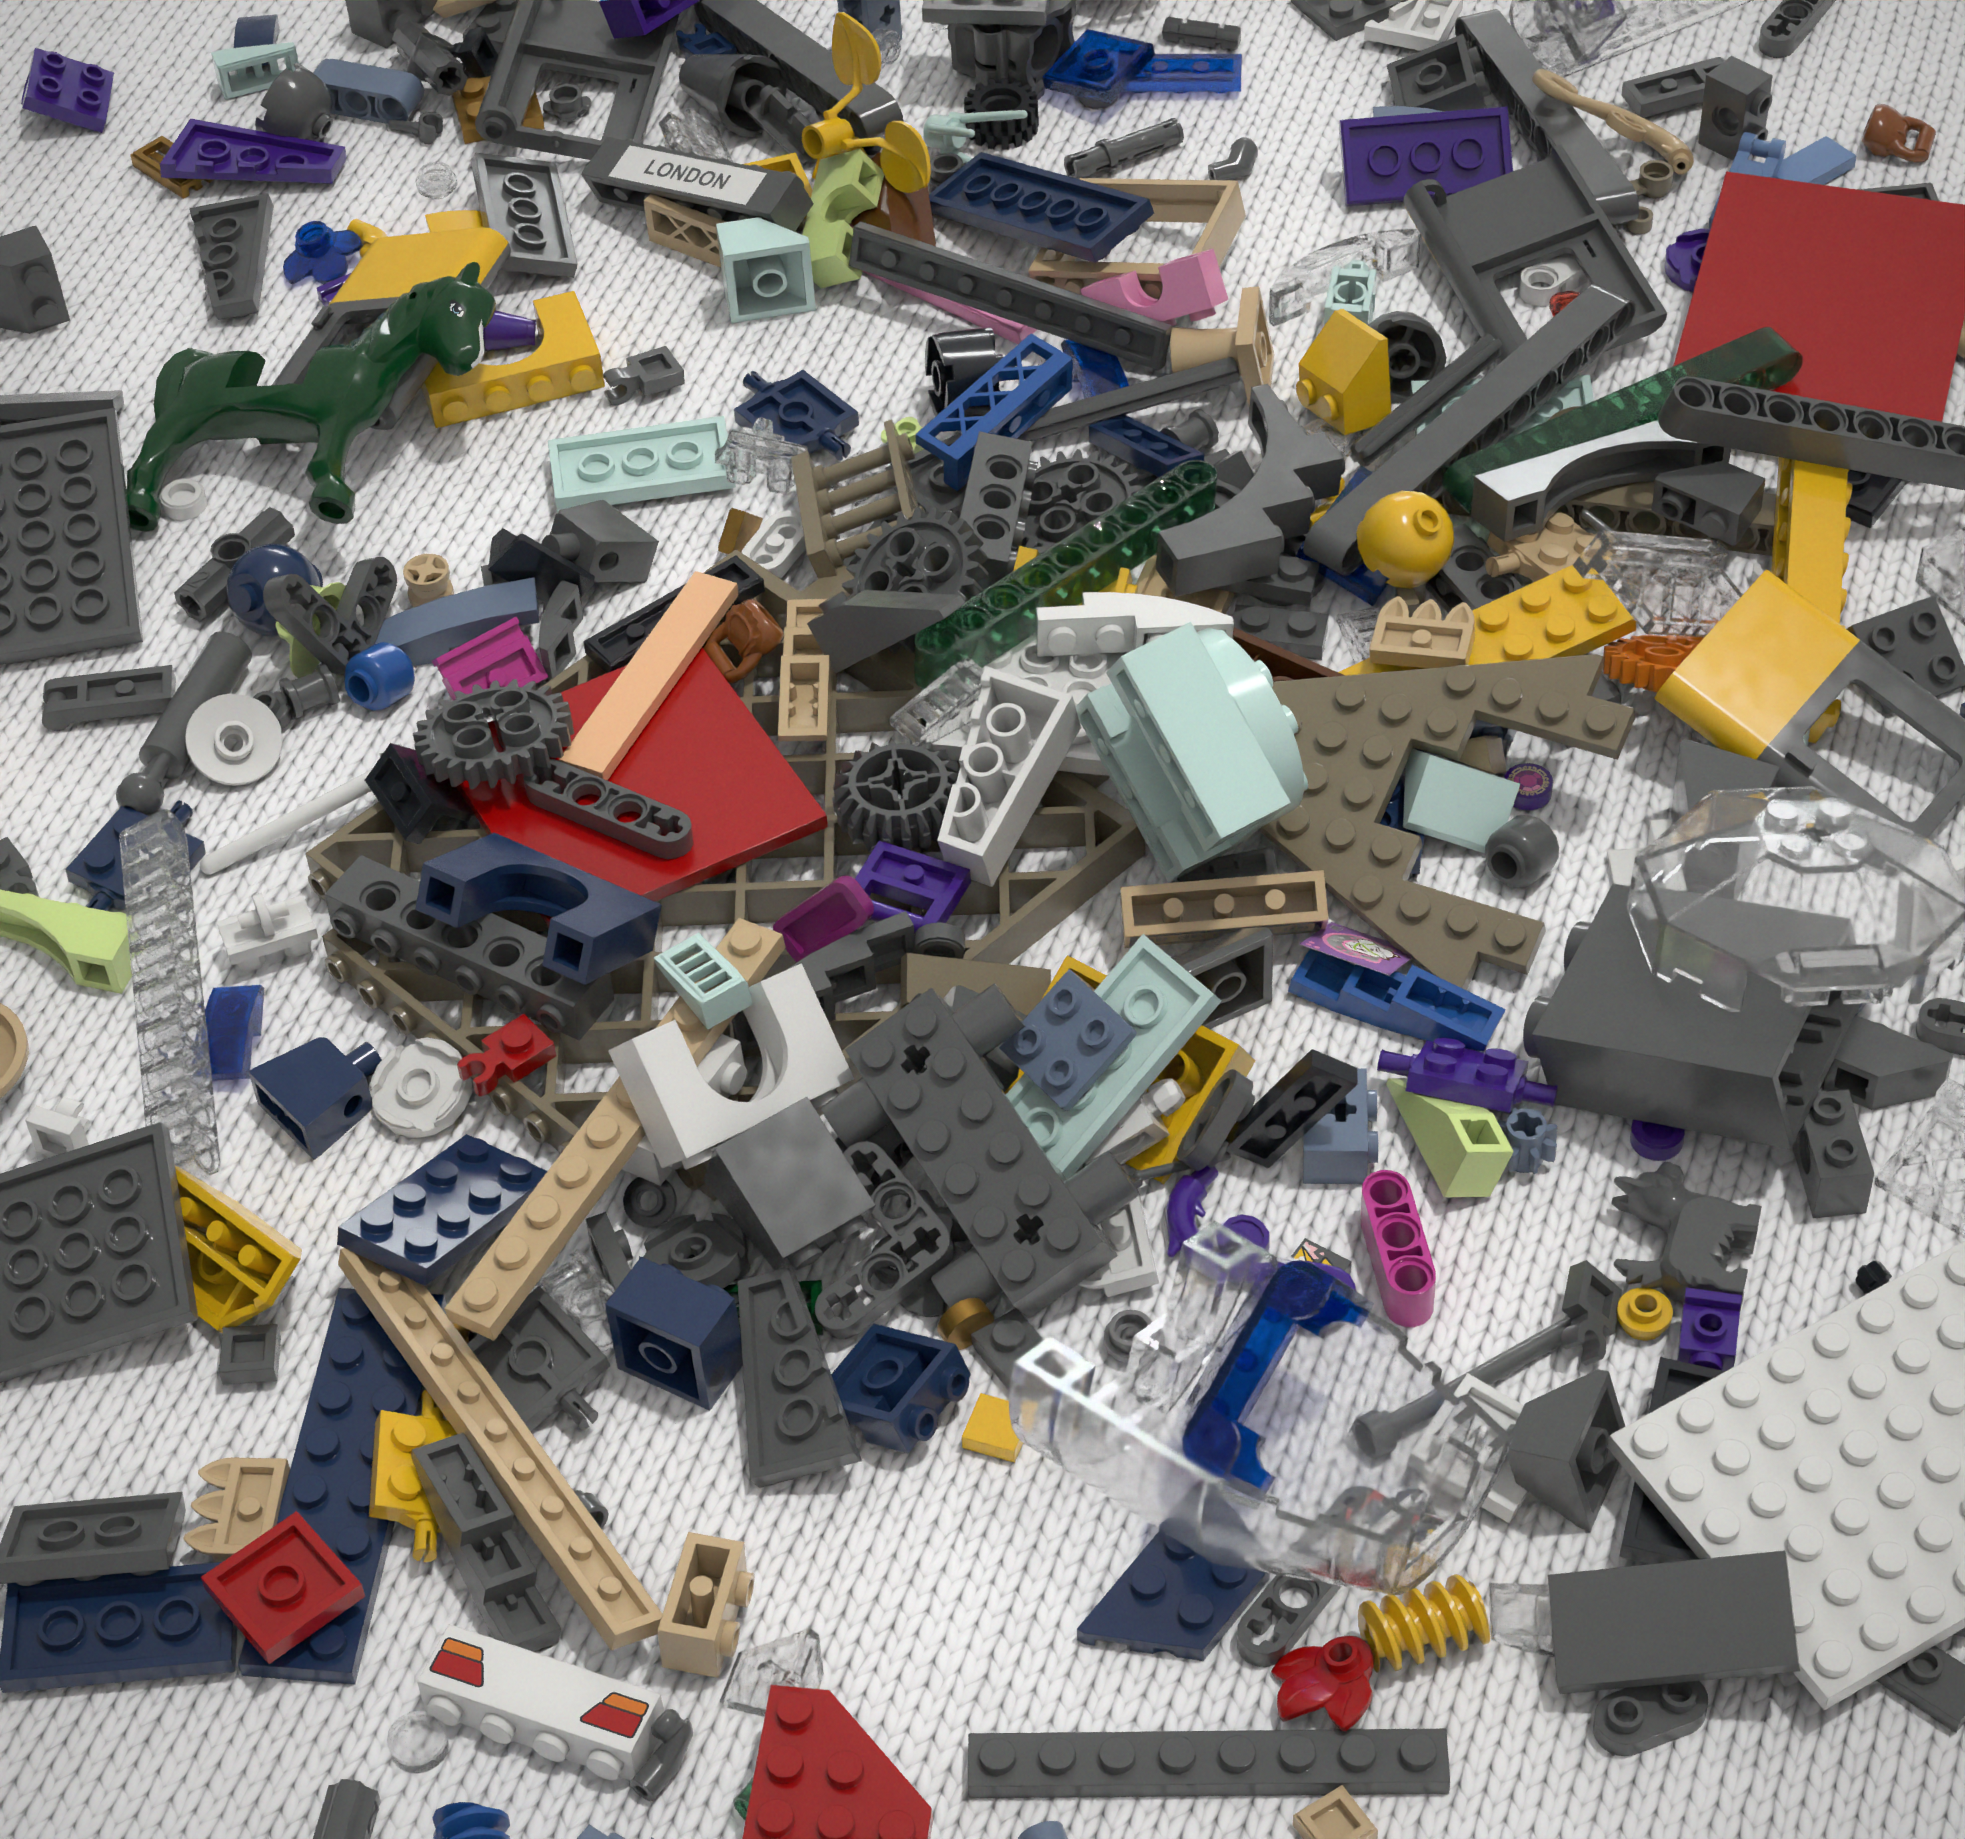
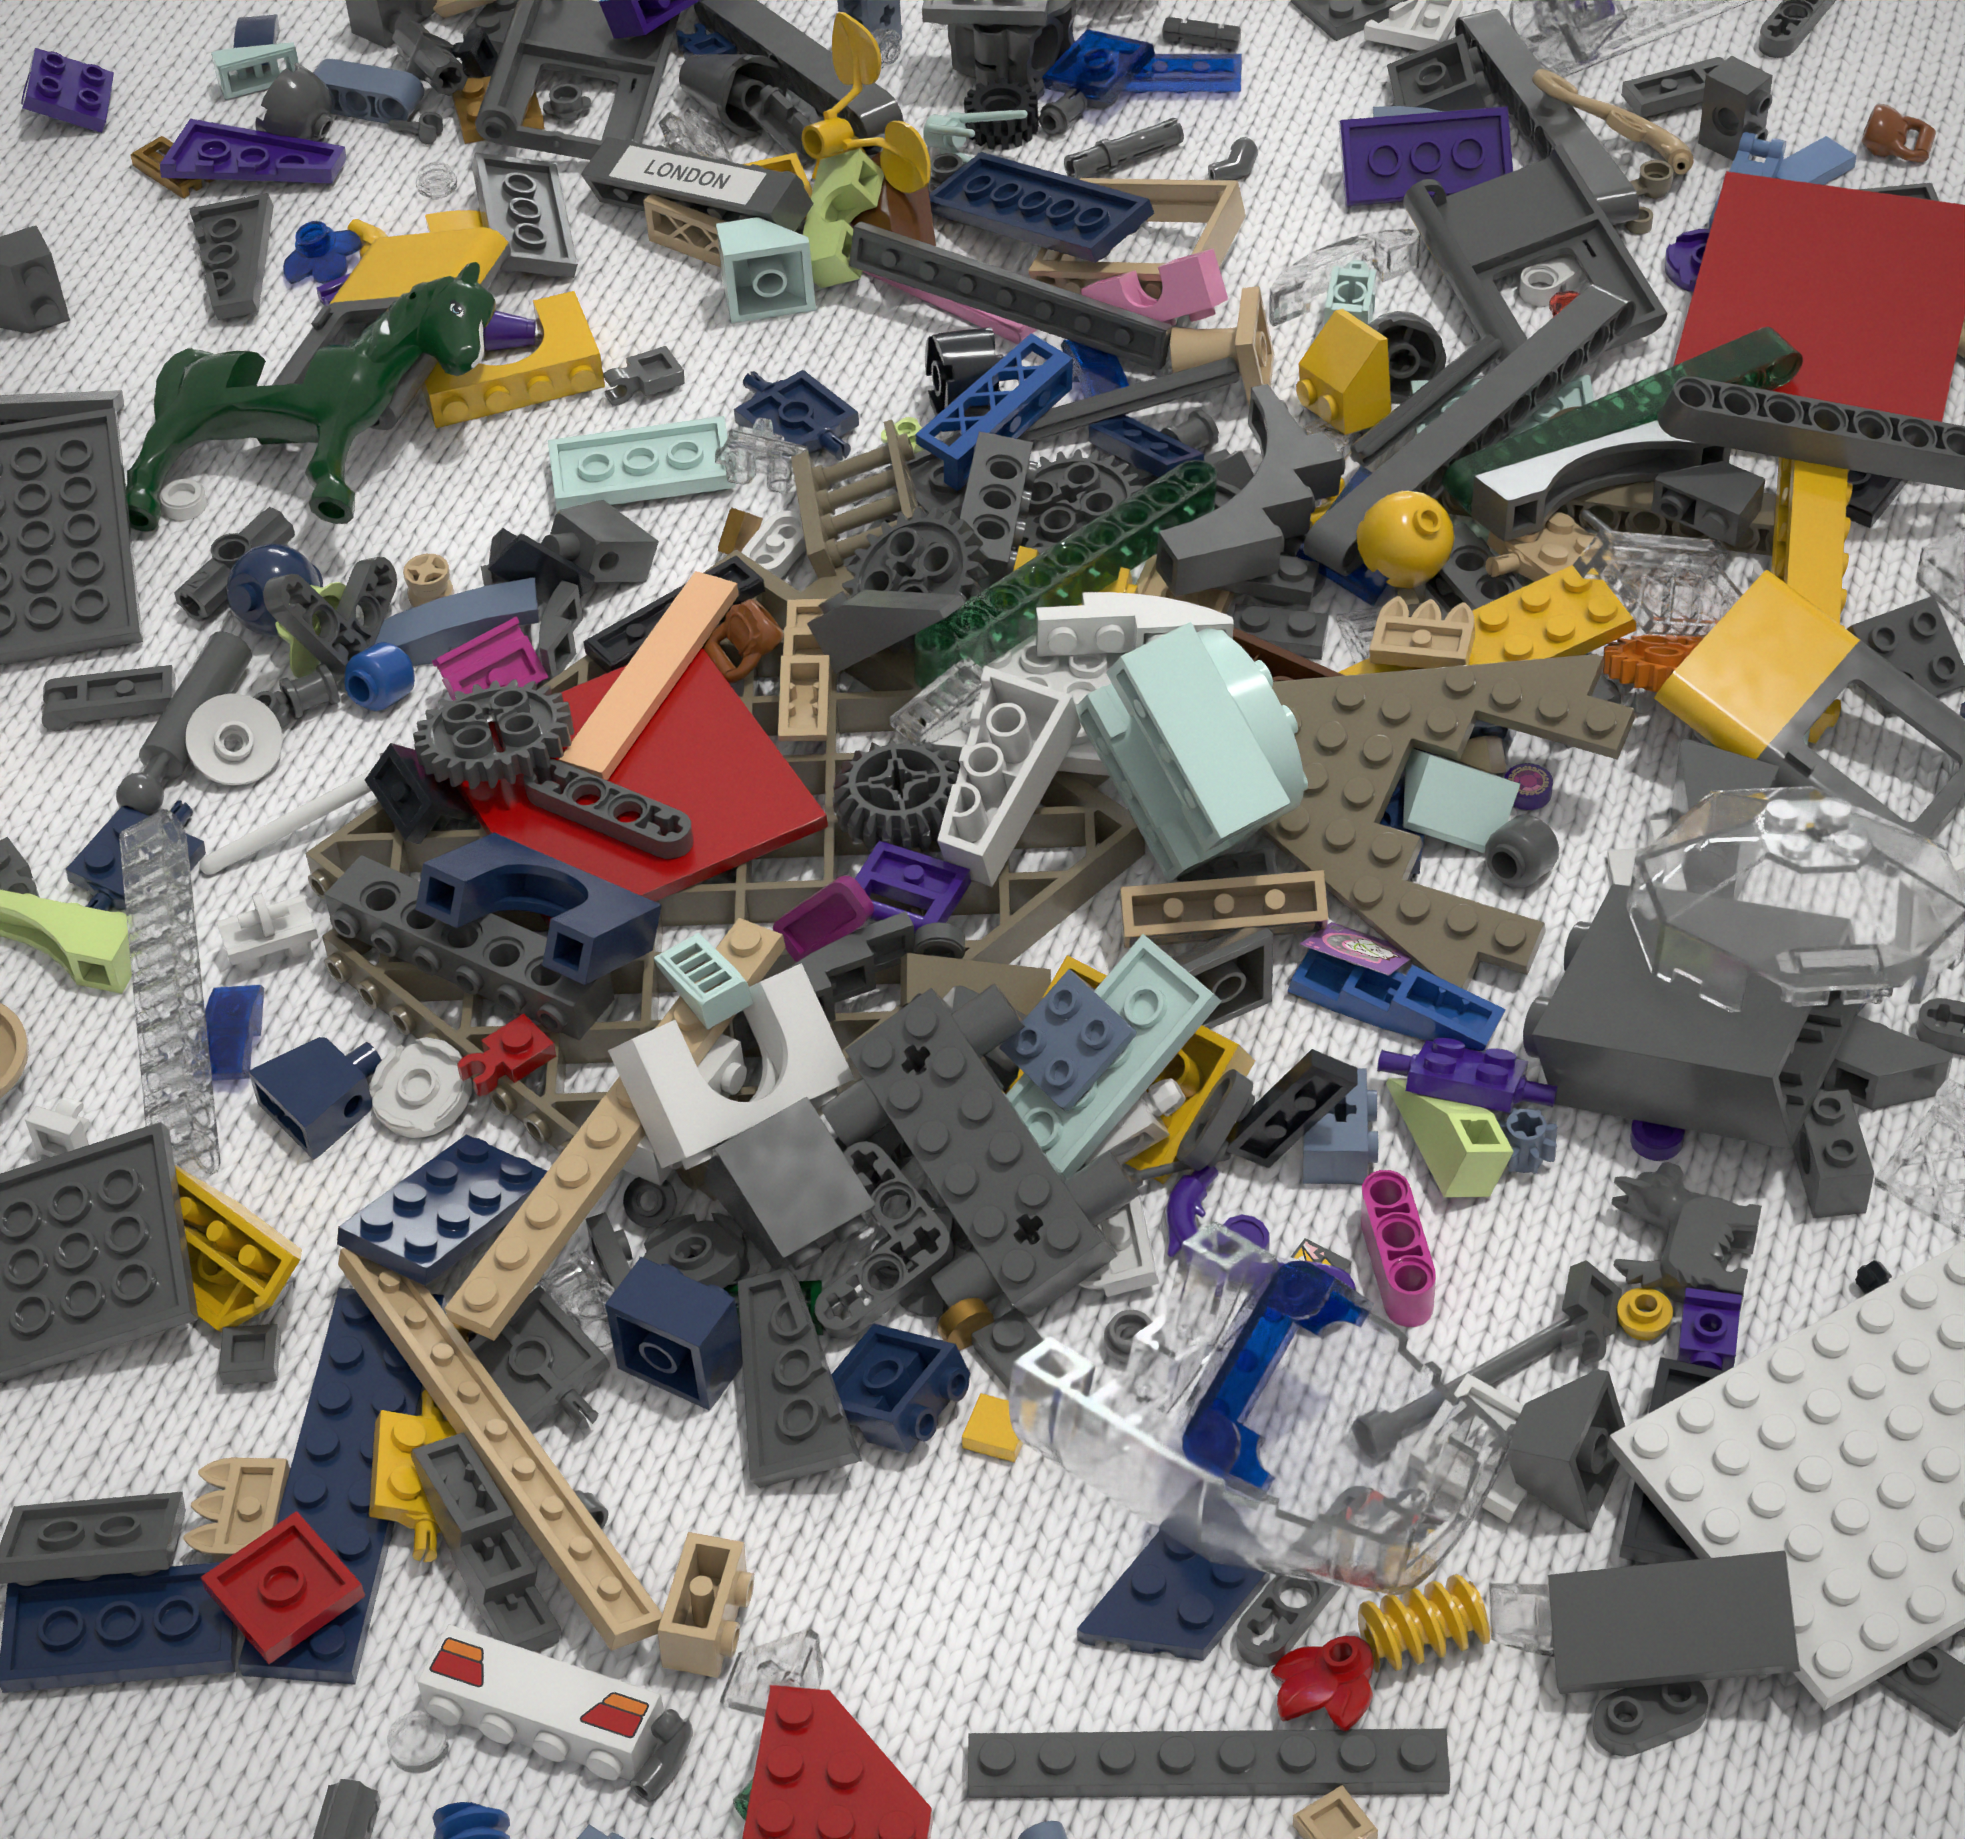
none -> dark grey pin [1039,88,1087,134]

